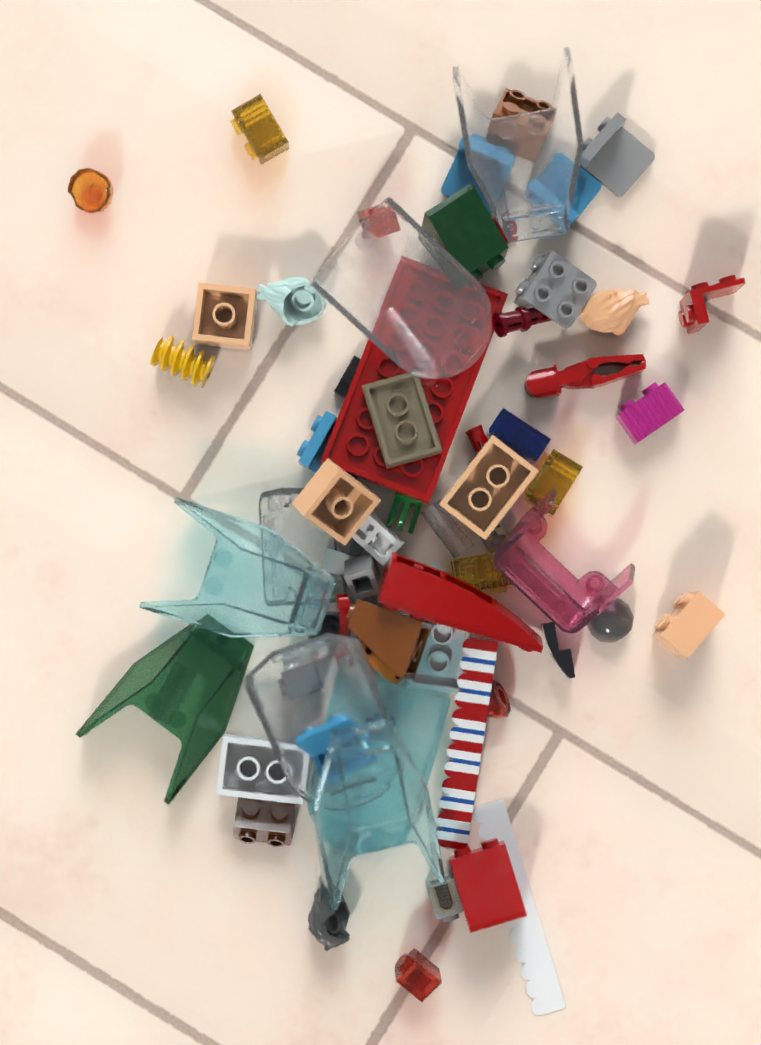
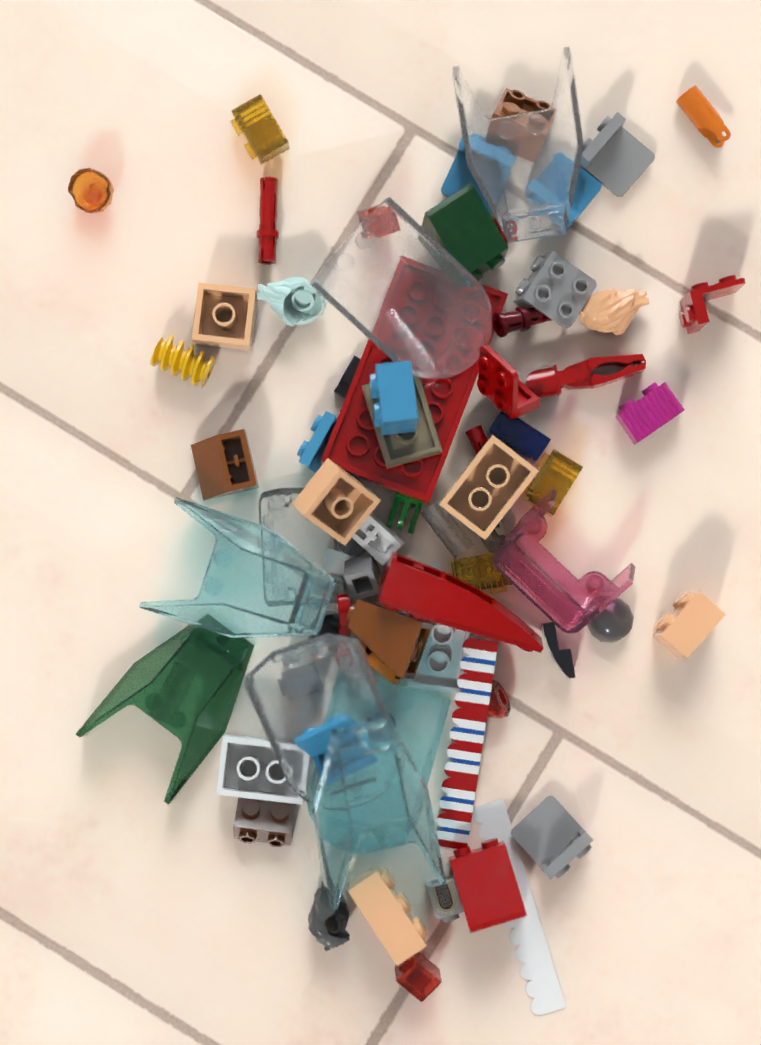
none -> dark orange slope [191,429,259,501]
none -> red pin [256,177,279,265]
none -> light nougat brick [348,864,428,966]
none -> dark azure brick [369,361,418,435]
none -> red bracket [477,344,540,420]
none -> light grey bracket [511,796,593,880]
none -> orange piece [676,85,731,148]

